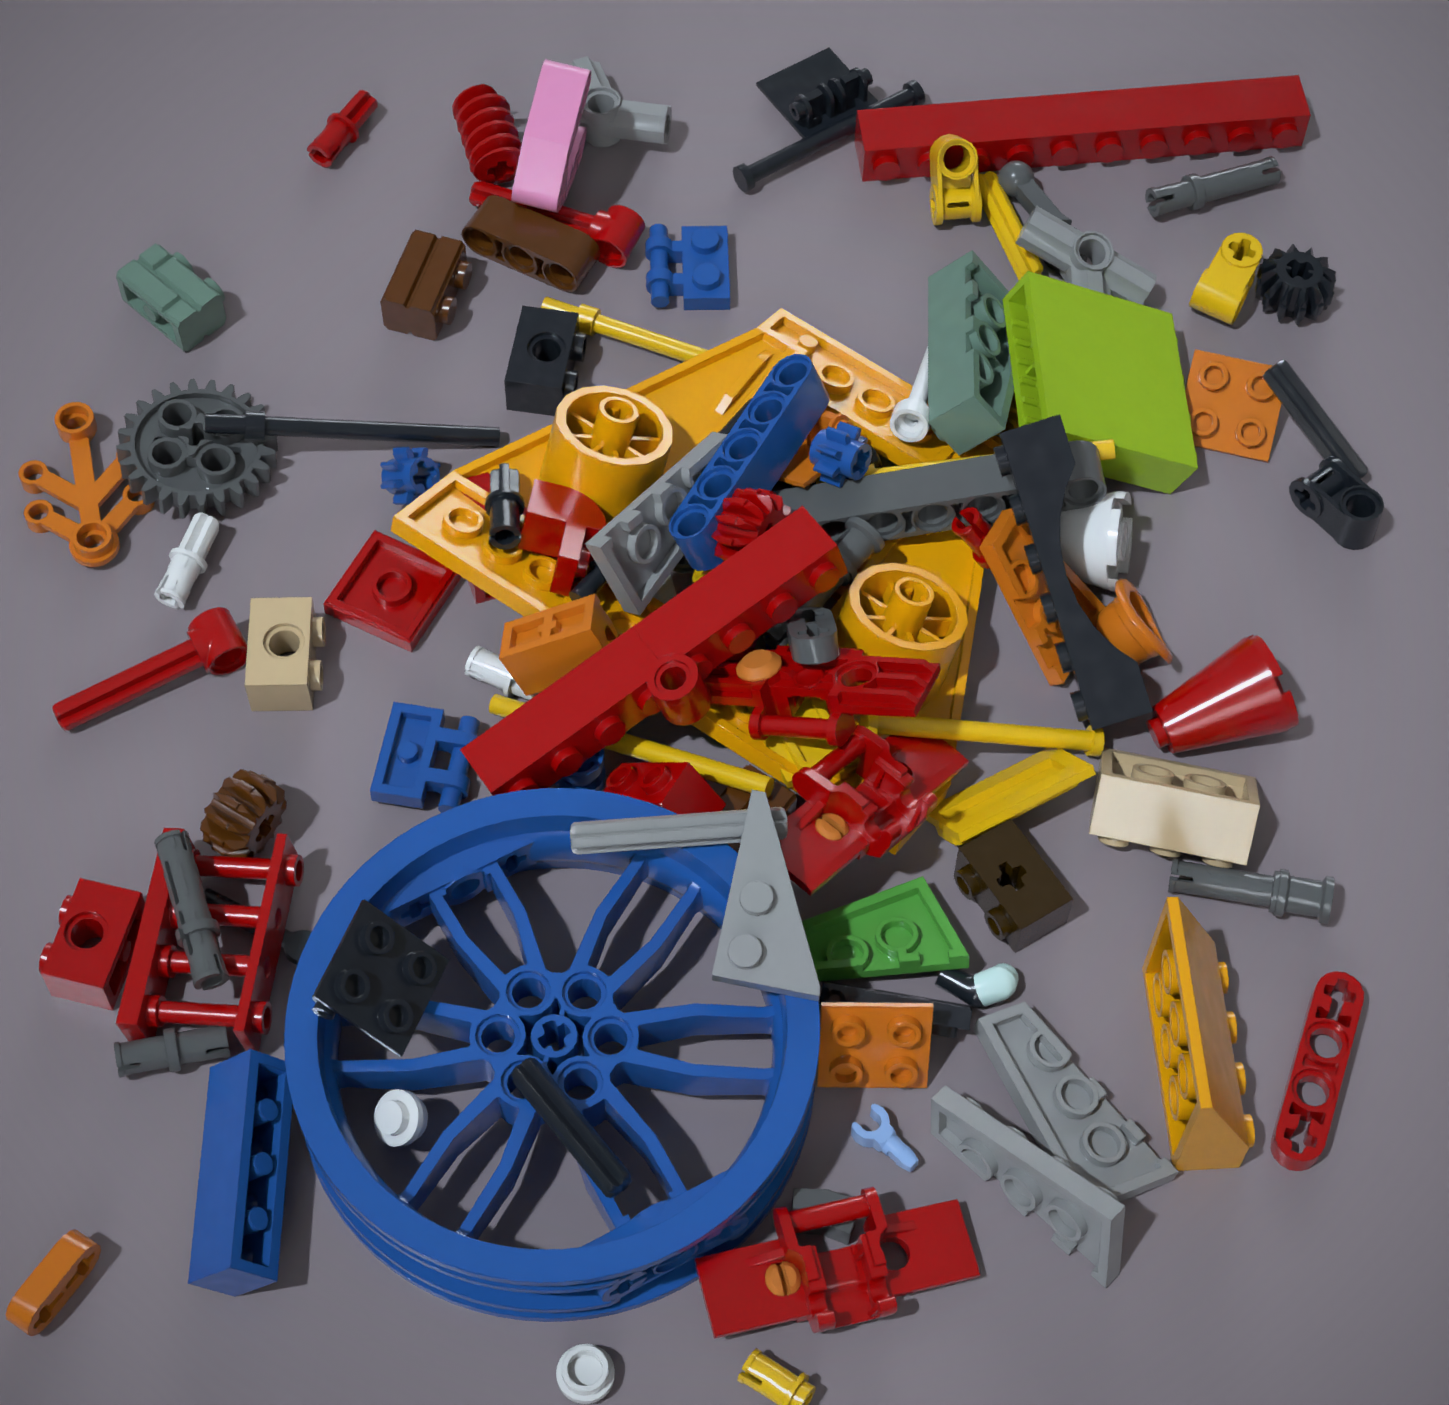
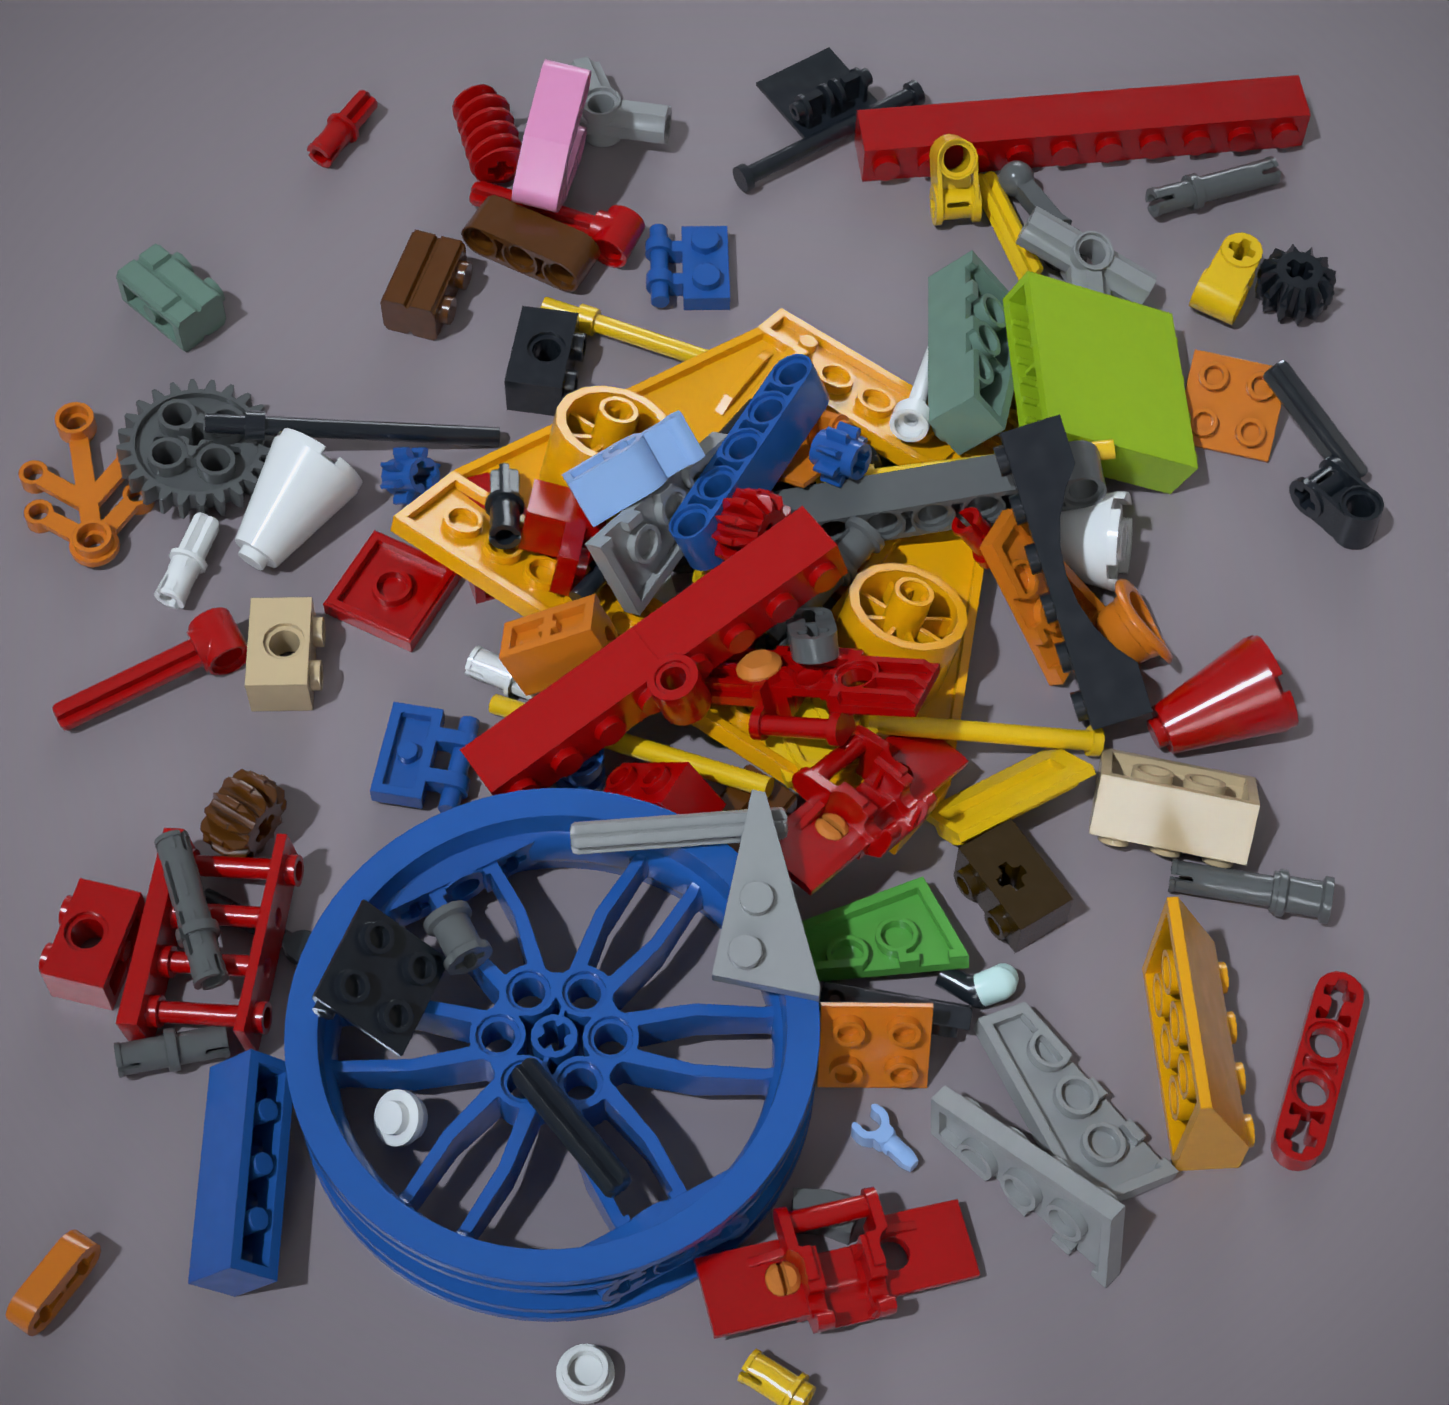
none -> white cone [235,428,363,570]
none -> dark grey bush [423,900,493,975]
none -> light blue piece [562,410,706,527]

